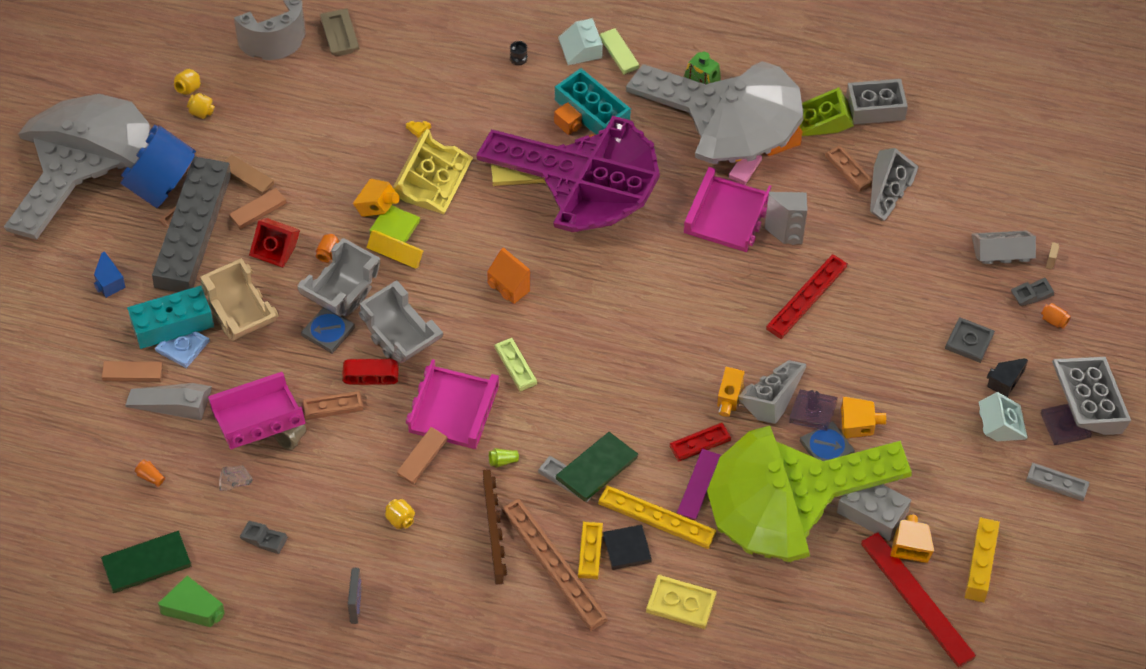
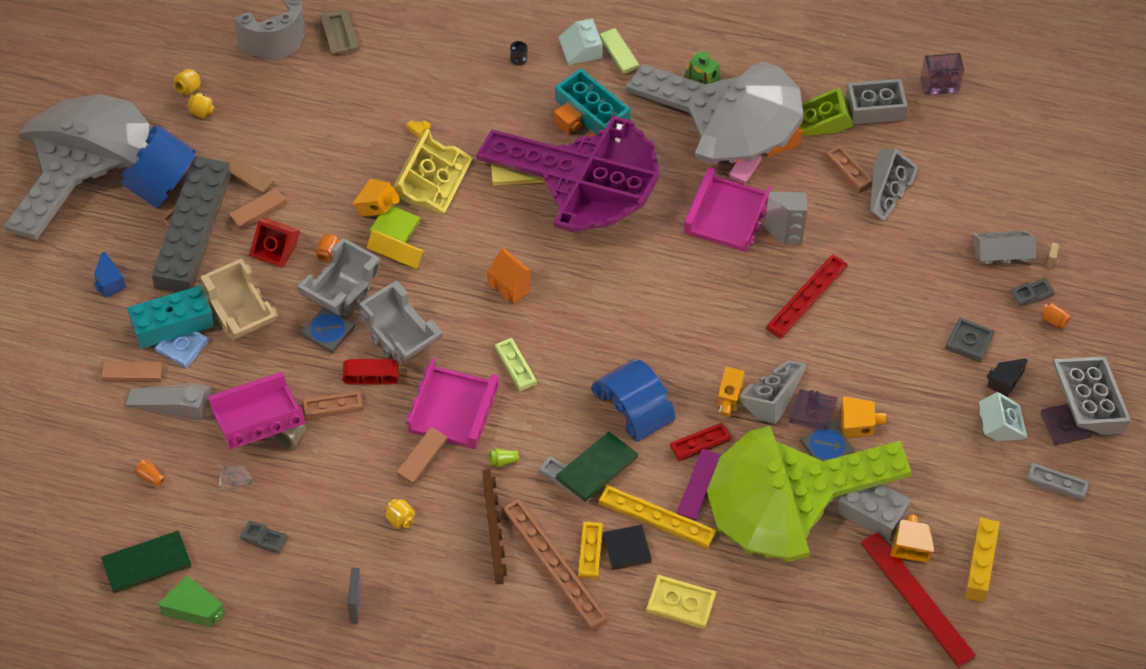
none -> blue cylinder [591,358,675,442]
none -> brick [920,53,964,95]

